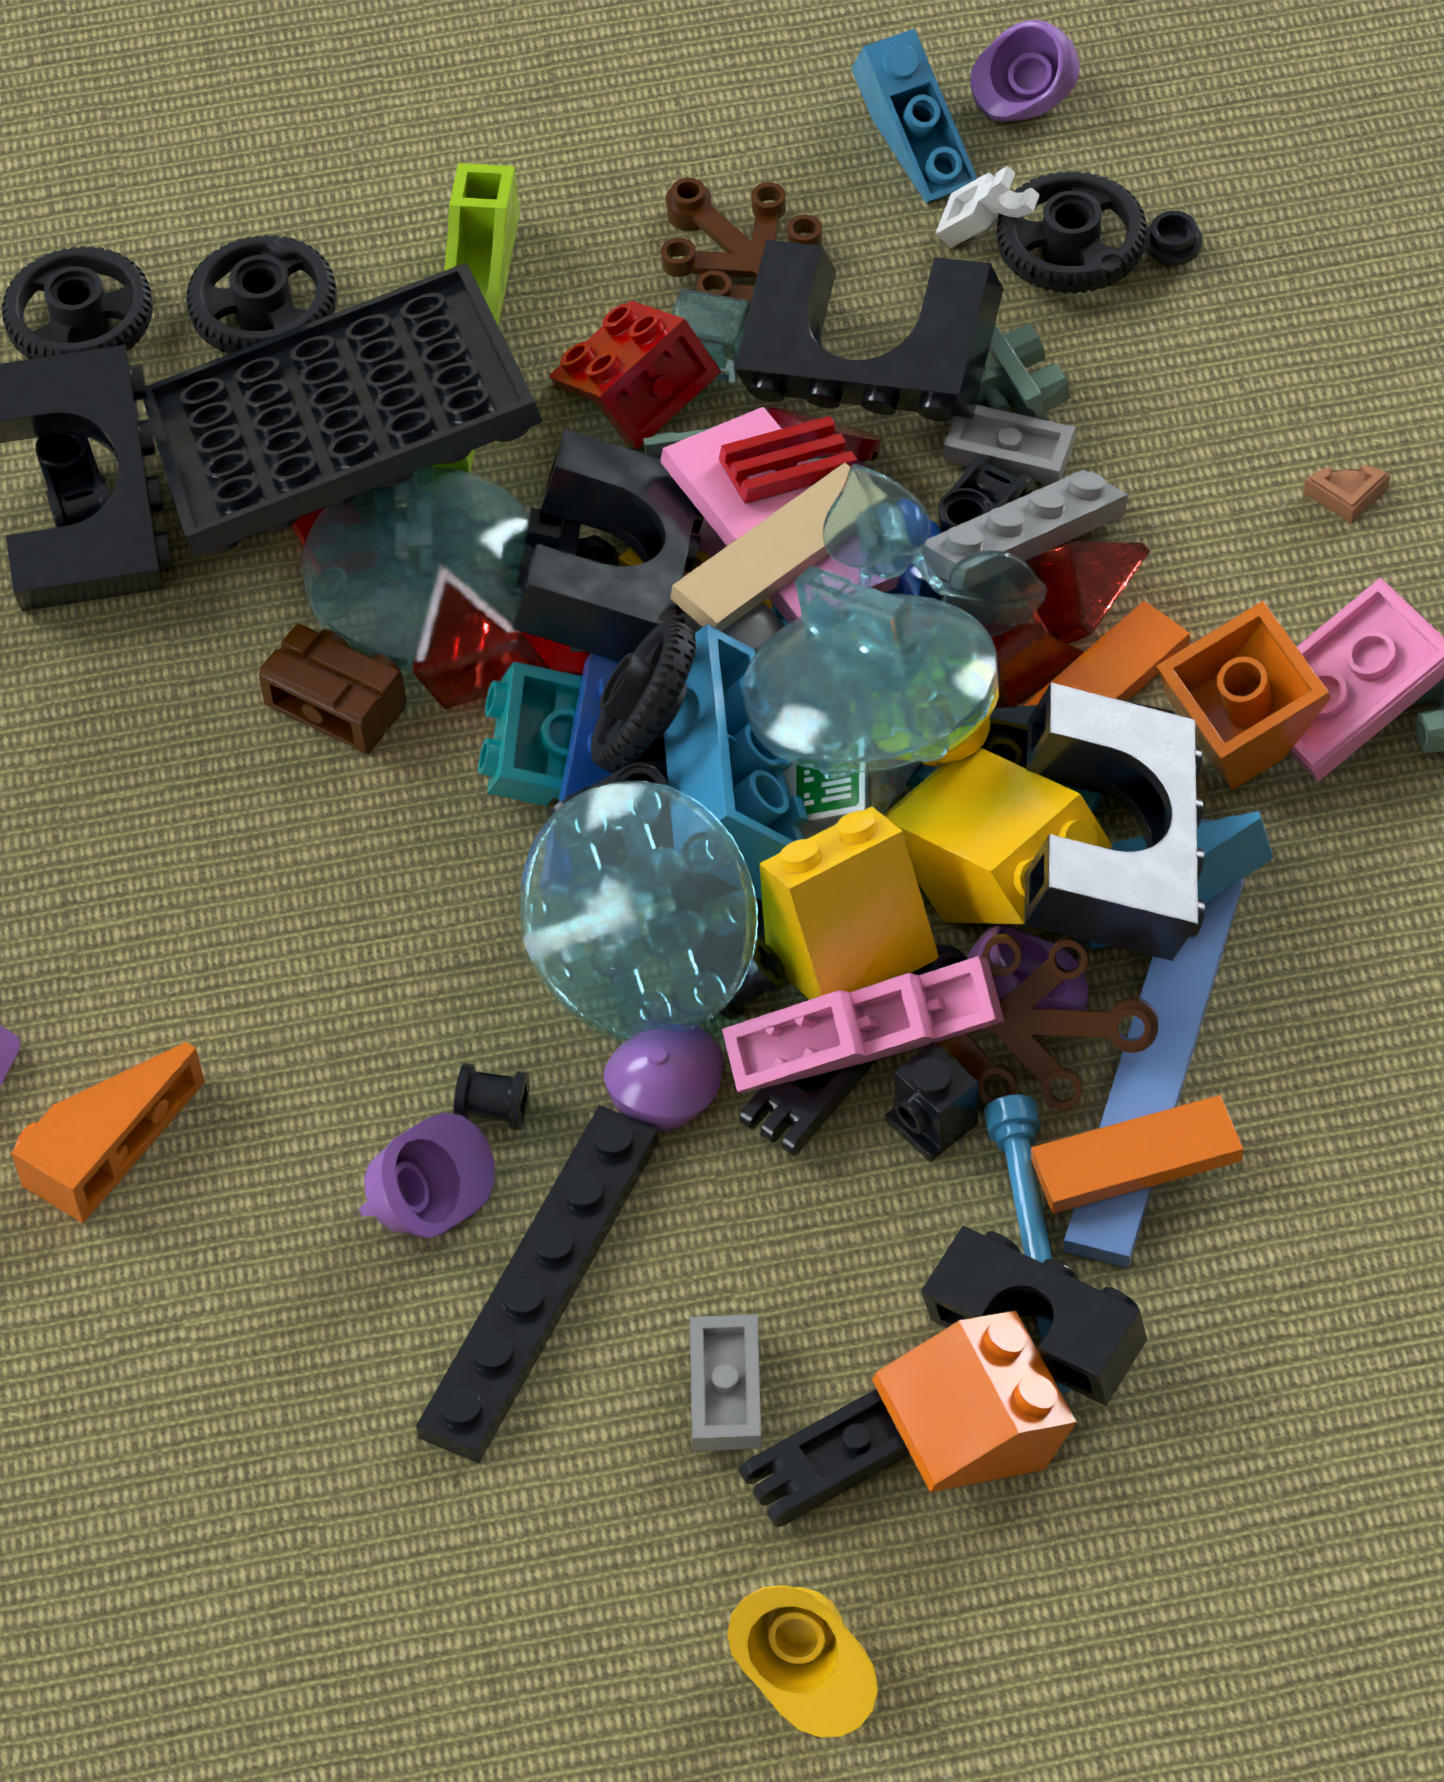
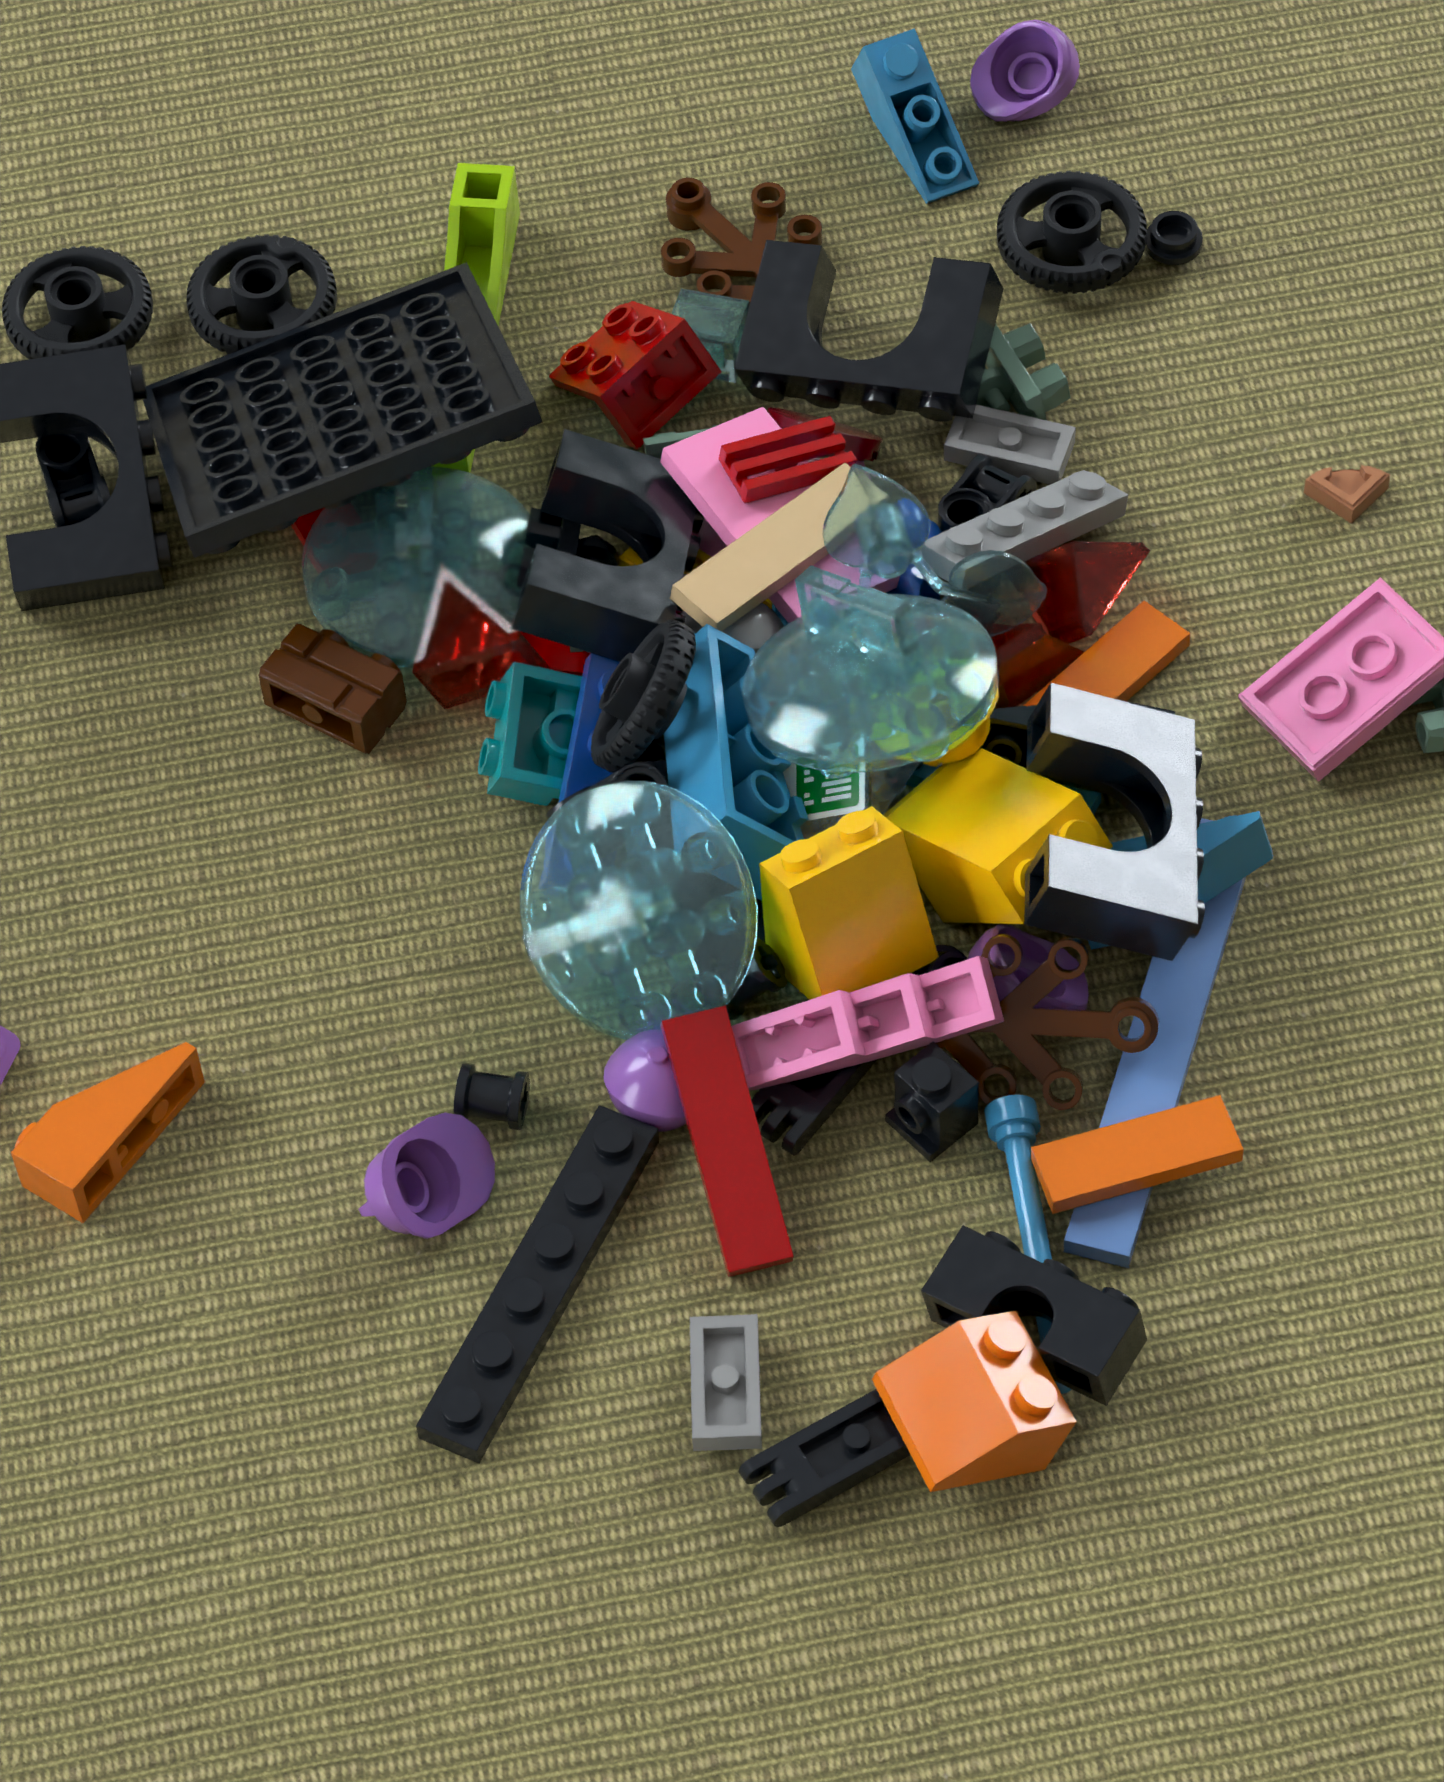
yellow piece [727,1585,878,1737] -> none
white plate [935,166,1040,248] -> none
orange slope [1156,601,1331,791] -> none
none -> red tile [661,1005,794,1277]

